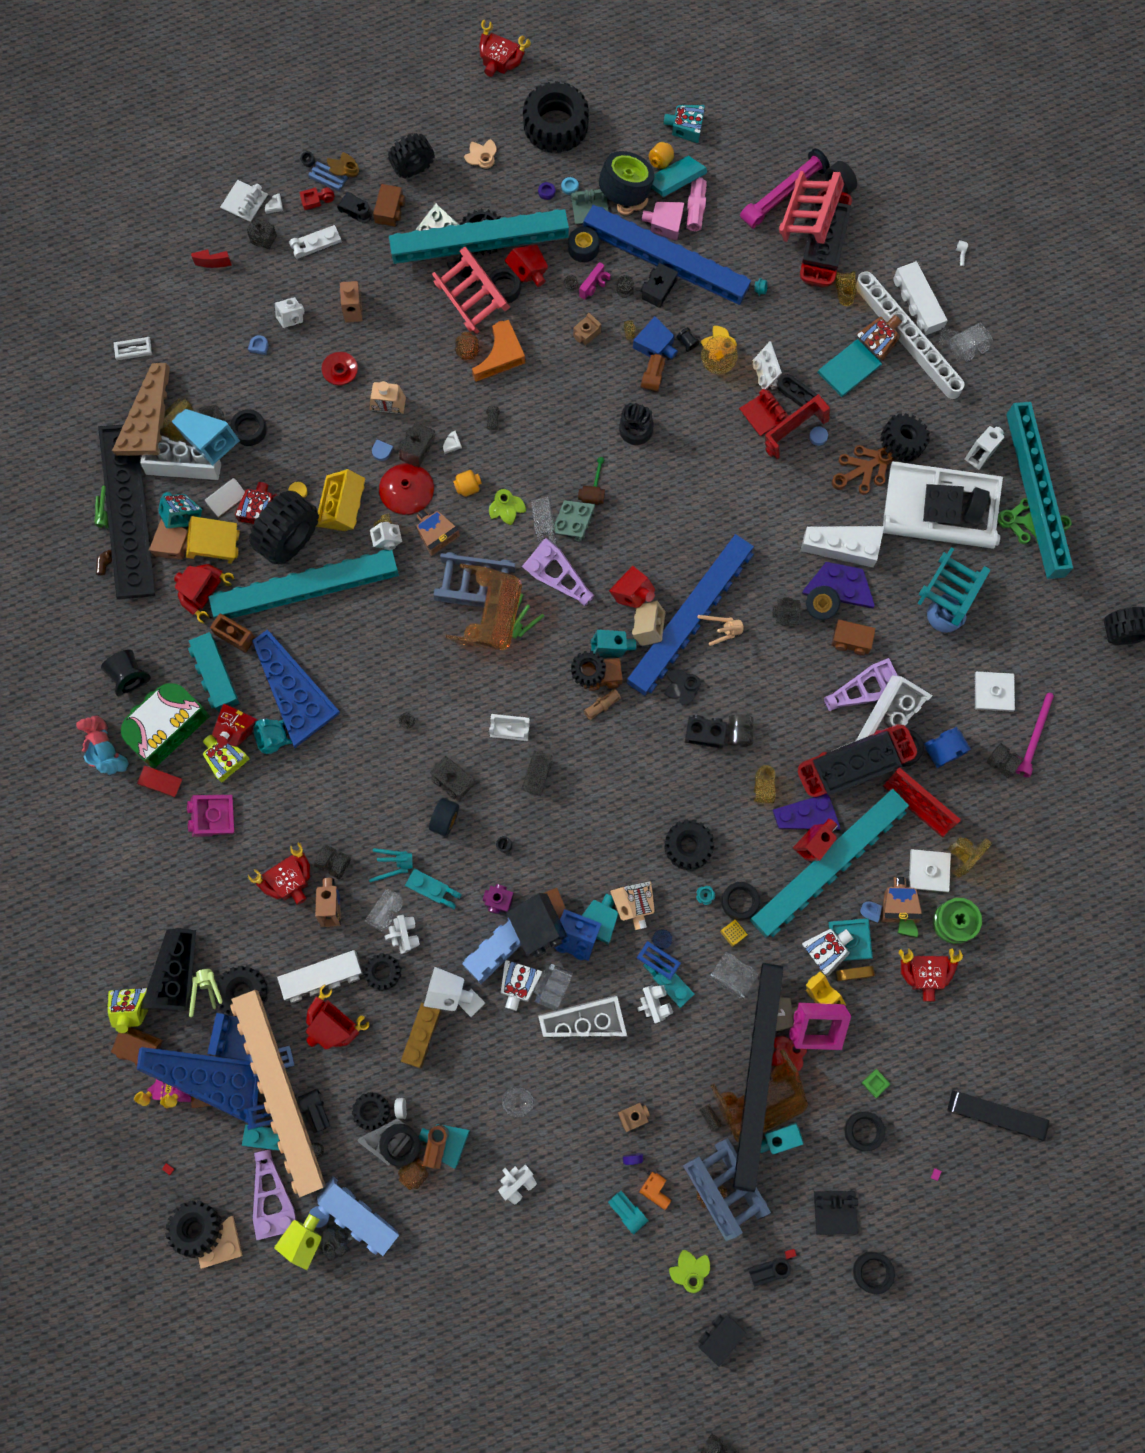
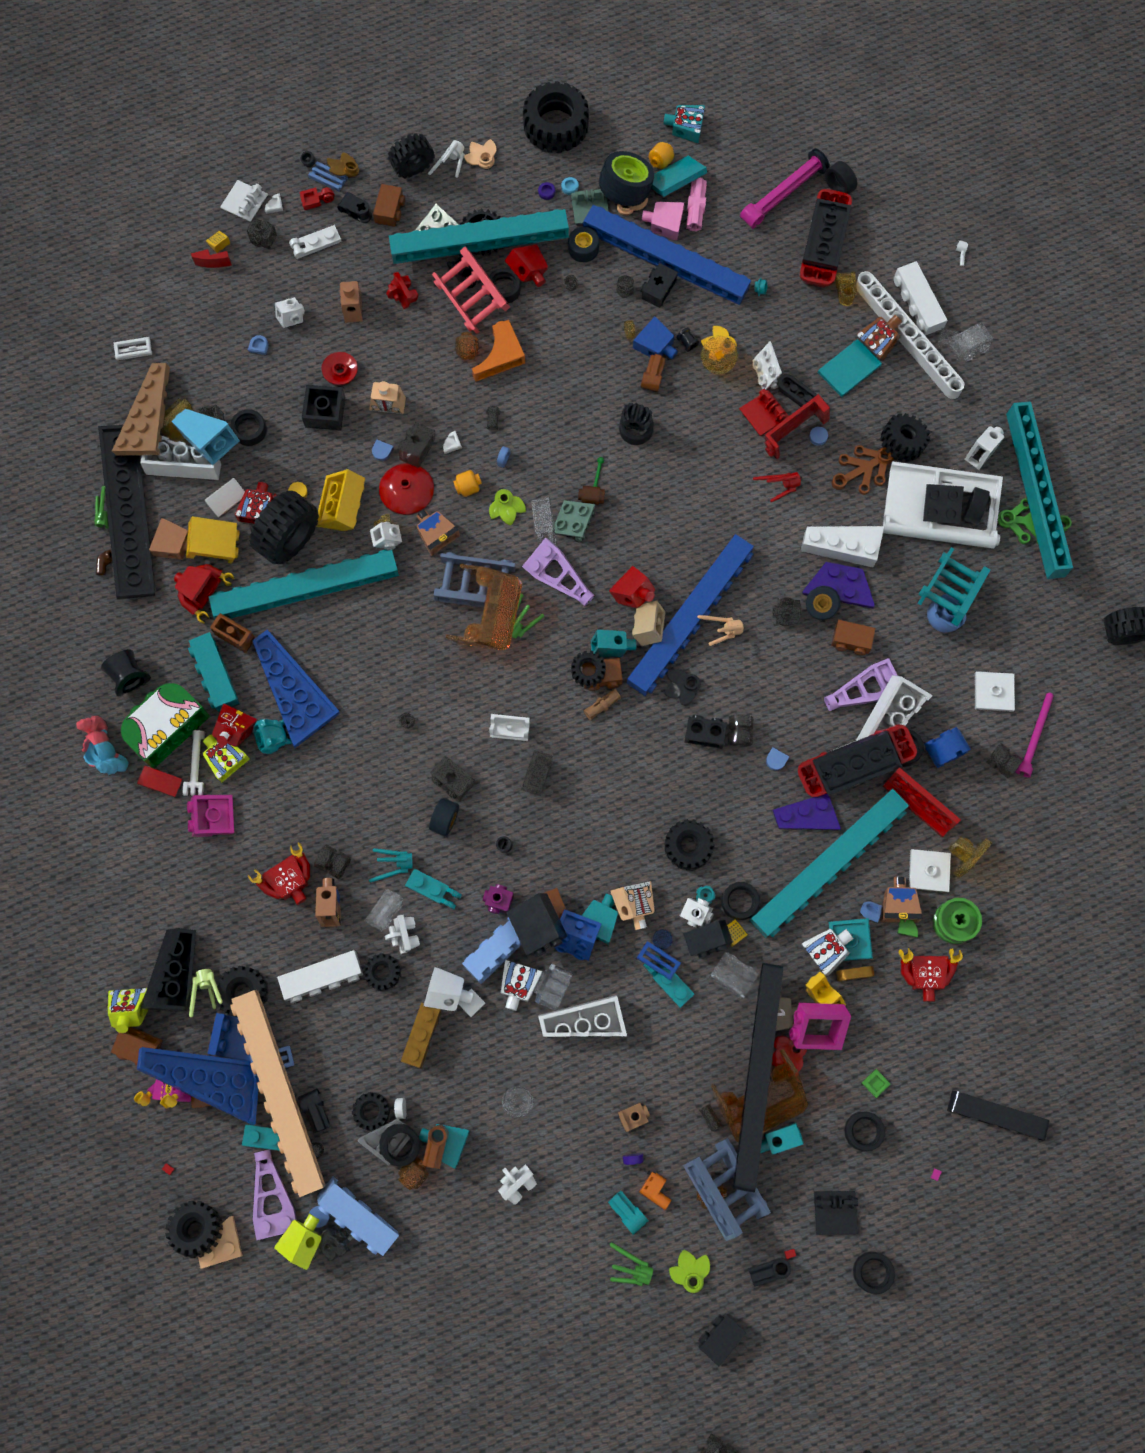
teal torso [159,492,202,528] -> none
blue tile [244,1104,273,1130] -> none
red torso [306,984,369,1049] -> none
torso [479,20,531,77] -> none
medium nougat brick [573,313,601,345] -> none
dark pink plate [579,262,611,300] -> none
white hips [637,985,673,1023] -> none
clear yellow piece [754,765,776,803] -> none
coral fence [779,171,844,244] -> none
red torso [793,818,838,861] -> none
none -> white hinge [183,730,205,796]
none -> yellow slope [206,231,230,253]
none -> black brick [302,385,346,430]
none -> red hips [386,272,418,309]
none -> white plant [428,140,465,178]
none -> medium blue tile [497,446,511,468]
none -> bright green plant [610,1243,653,1286]
none -> white brick [680,898,713,928]
none -> black brick [683,920,733,958]
none -> red plant [753,472,801,502]
none -> medium blue tile [766,747,789,771]

